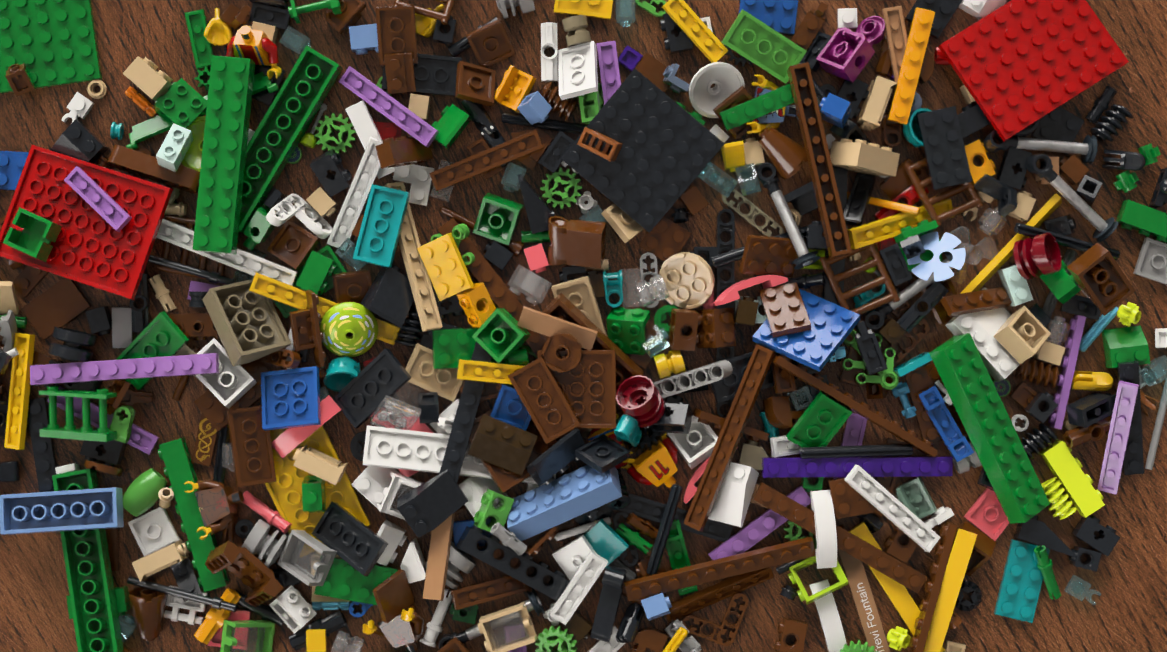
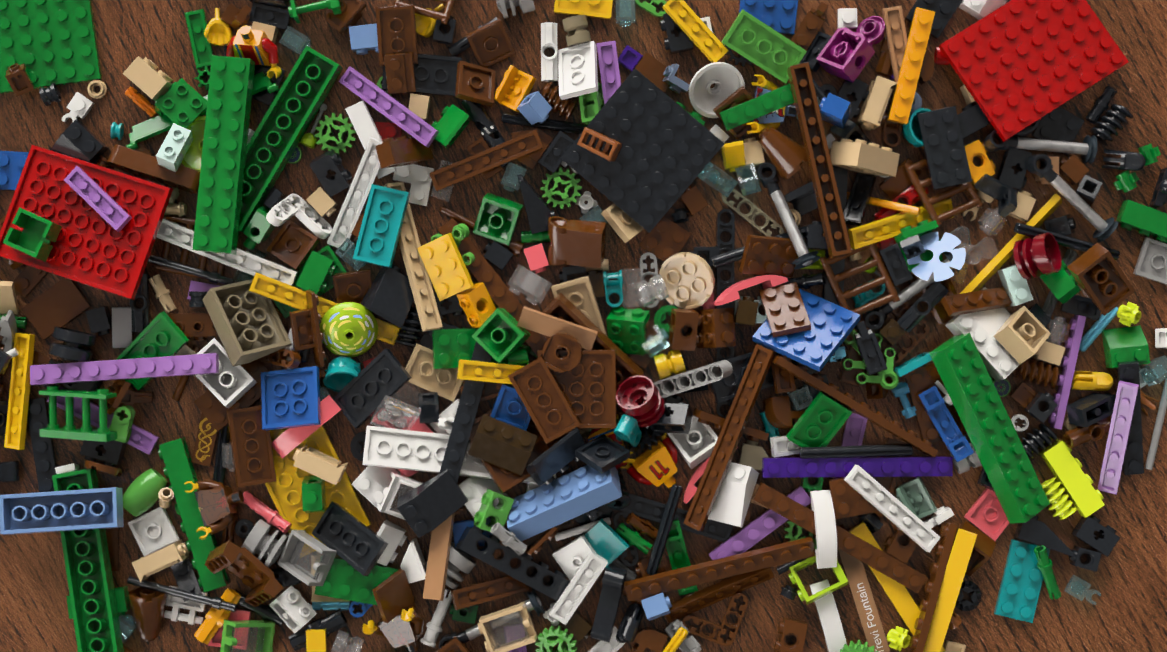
none -> black wheel [39,83,62,106]

